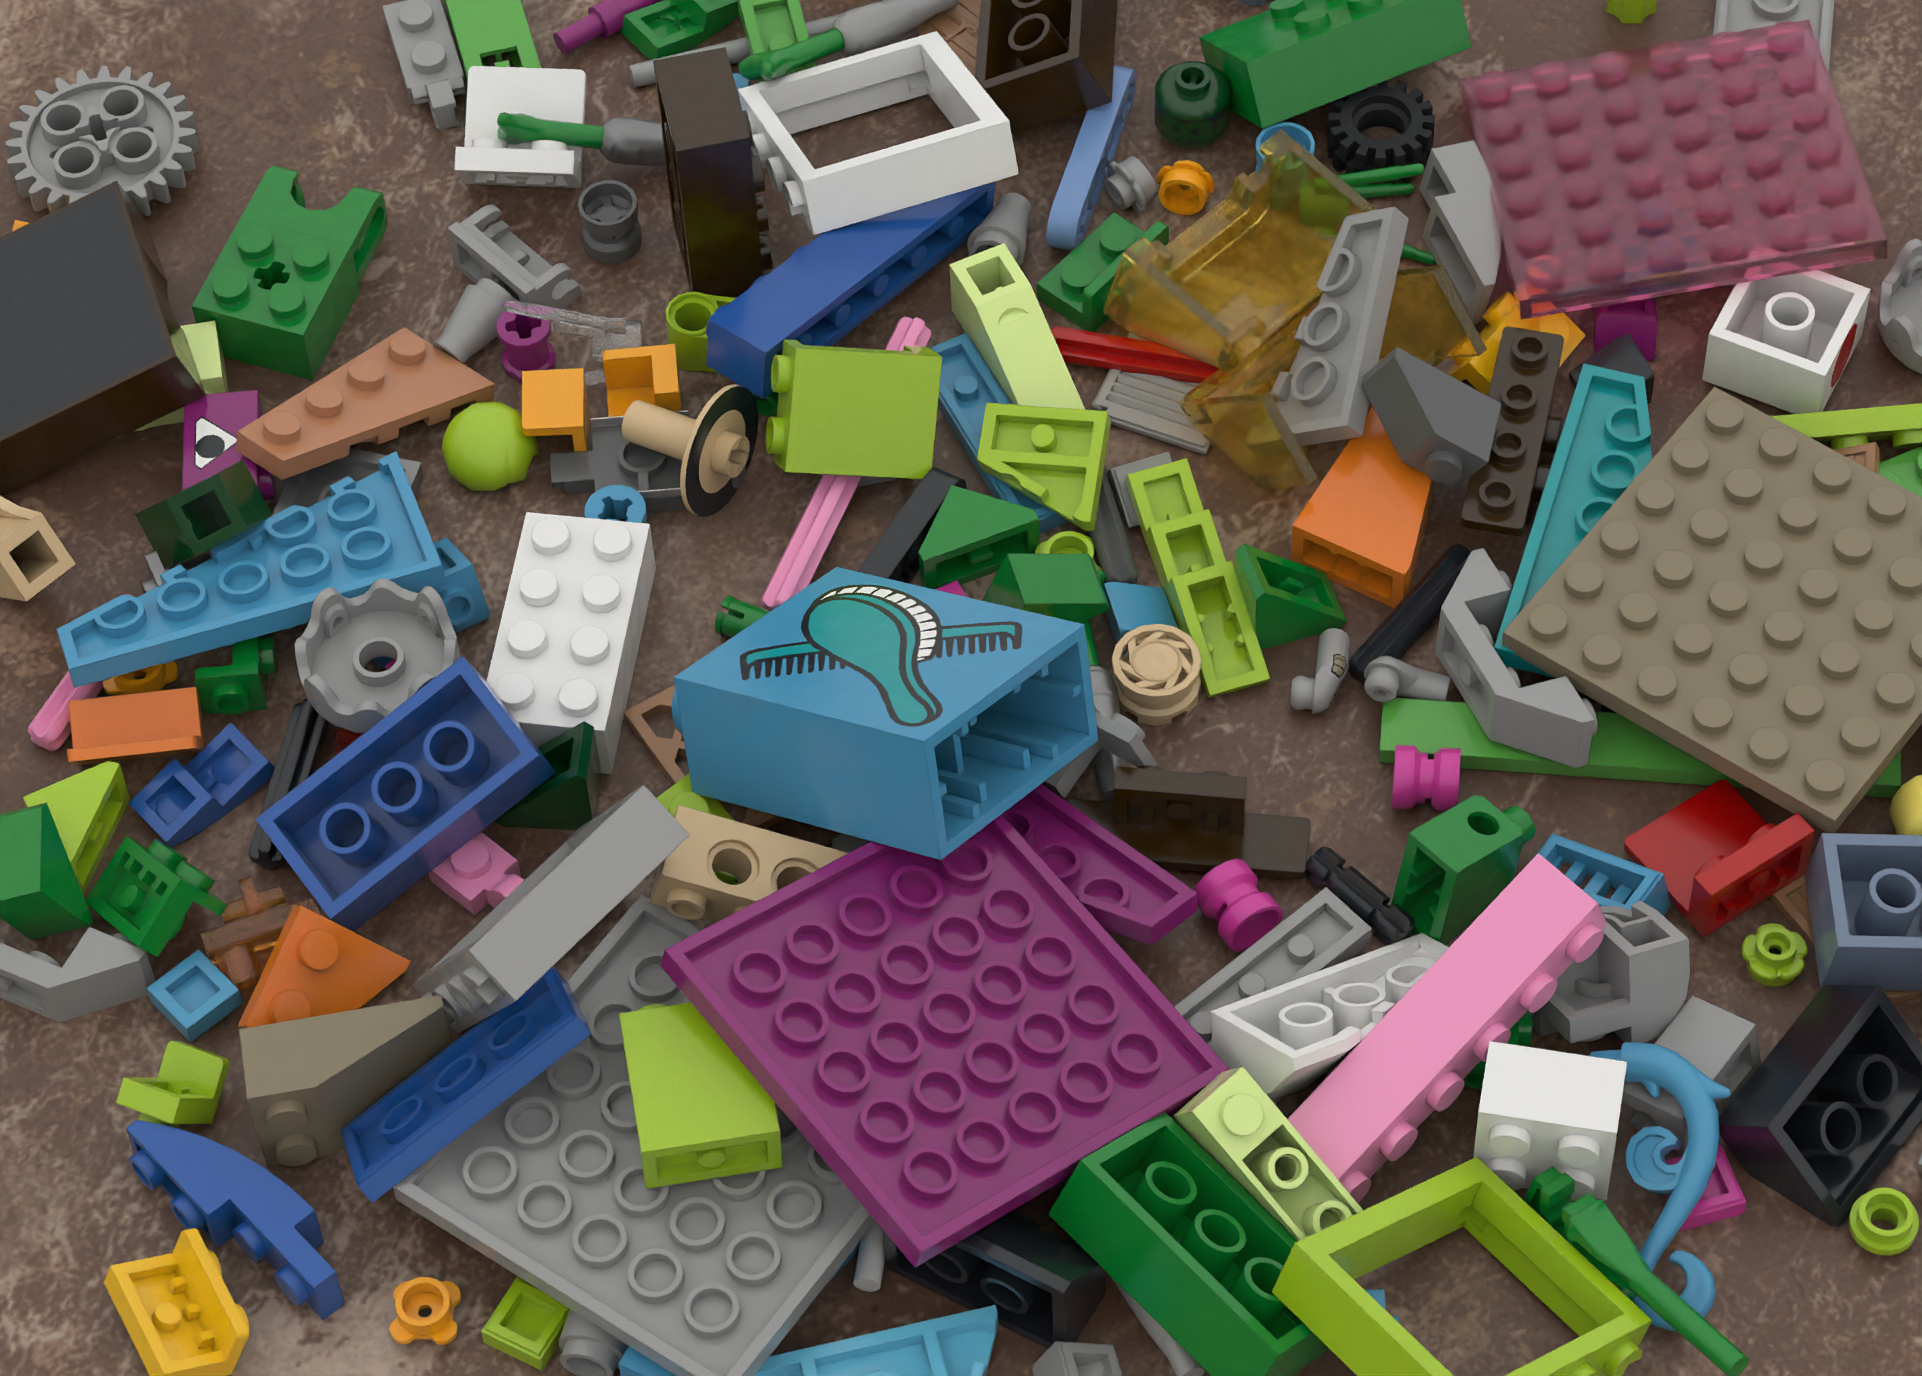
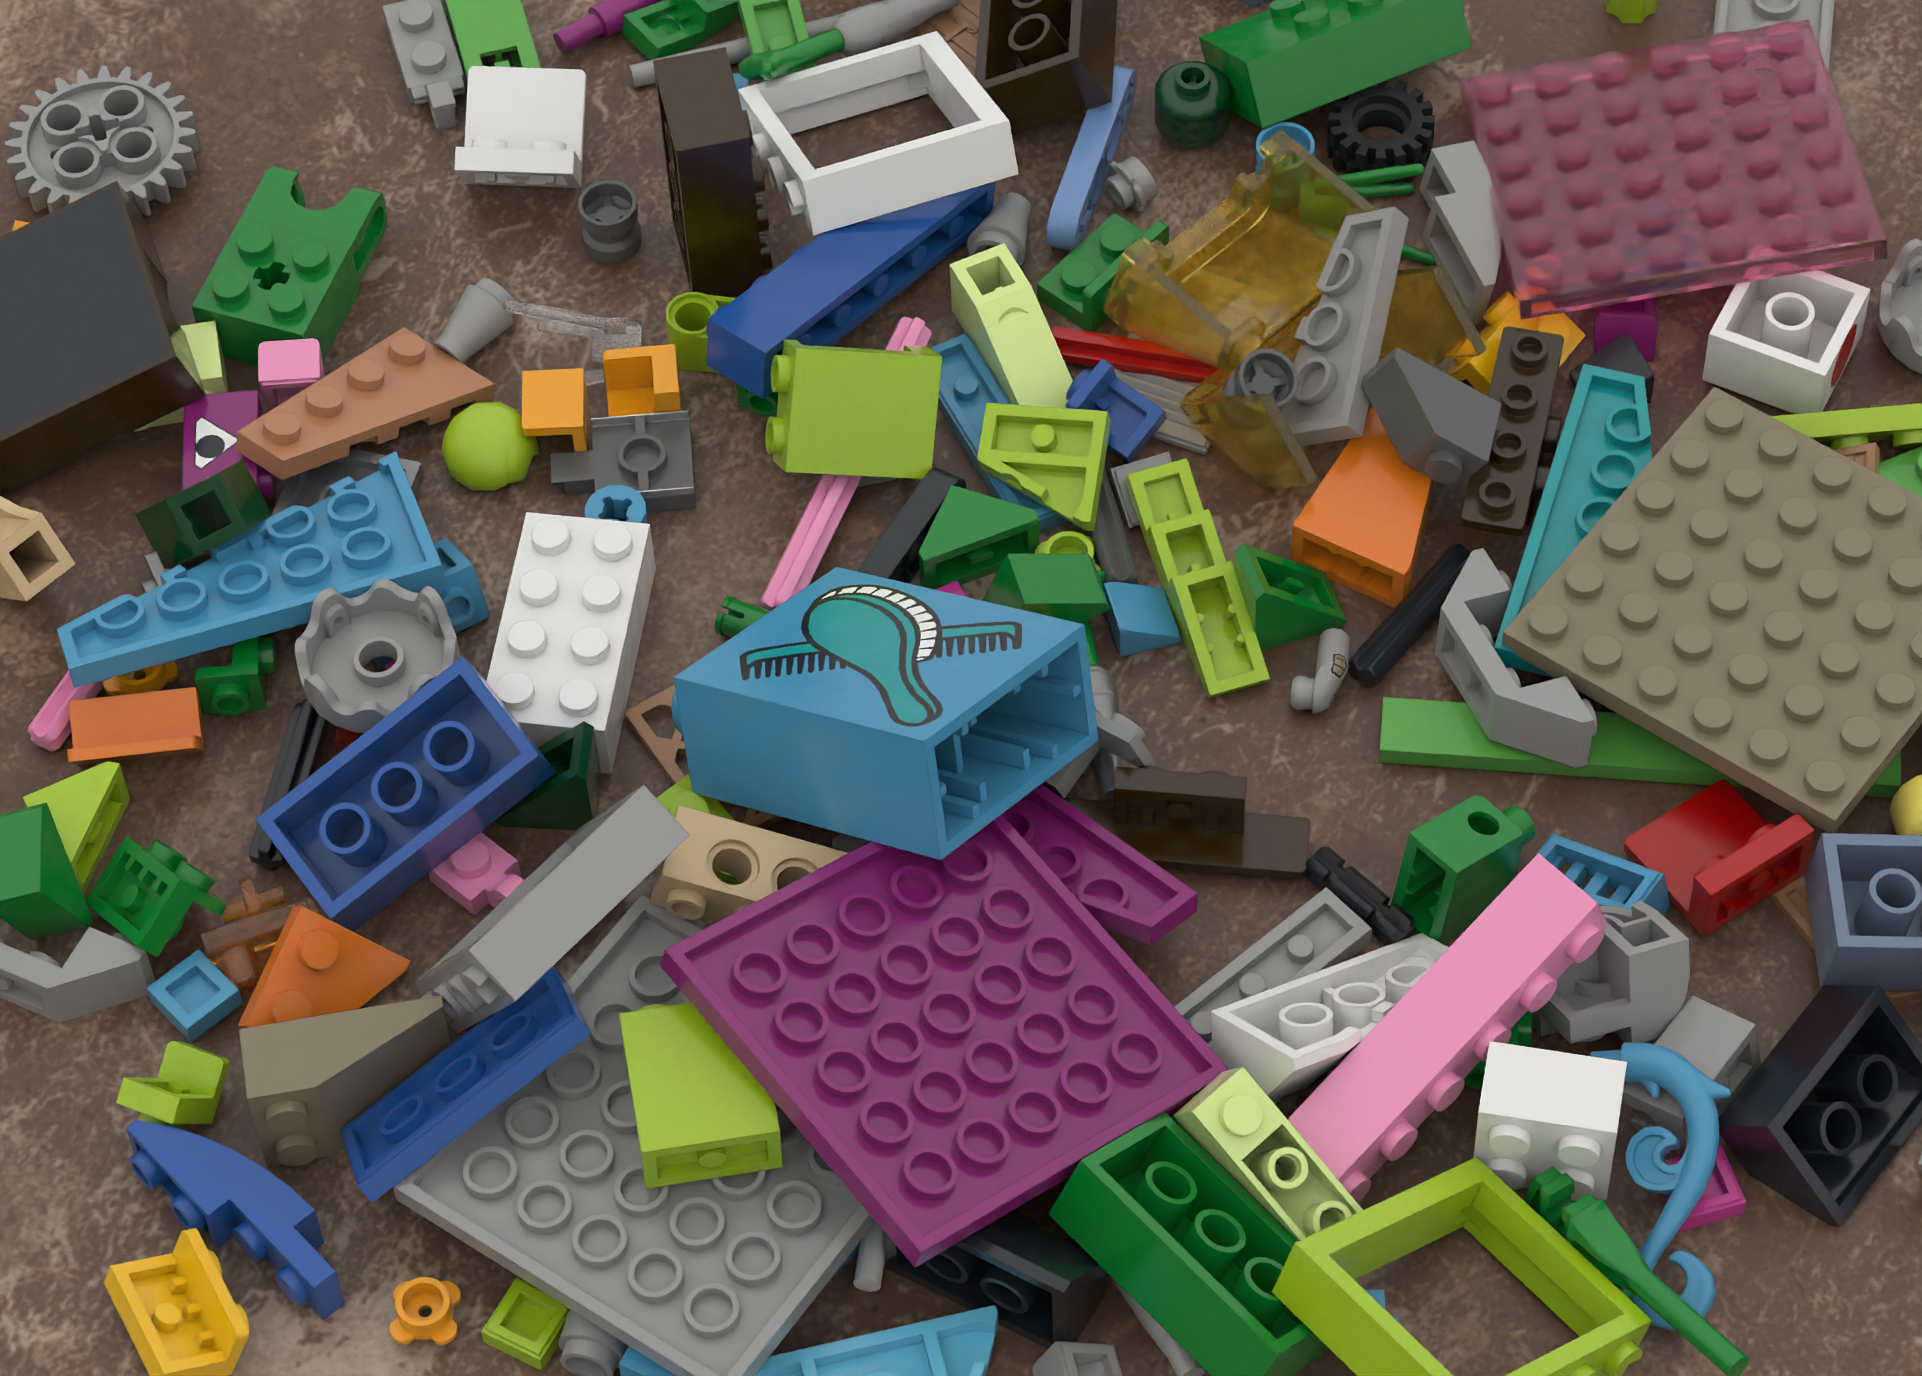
blue slope [129,722,275,847] -> none
light grey hinge [447,204,581,318] -> none
magenta bush [496,304,556,383] -> none
piece [497,112,666,166] -> none
tan piece [622,384,758,517] -> none
tan wheel [1112,623,1201,726] -> none
light orange plate [1156,160,1215,215] -> none
dark pink wheel [1194,859,1283,952] -> none
light grey arm [1364,656,1451,702] -> none
dark pink wheel [1392,744,1461,812] -> none
lime plate [1741,923,1808,987] -> none
lime plate [1849,1187,1919,1255] -> none
none -> bright pink slope [258,338,325,411]
none -> blue bracket [1066,359,1167,464]
none -> dark grey wheel [1221,349,1299,427]

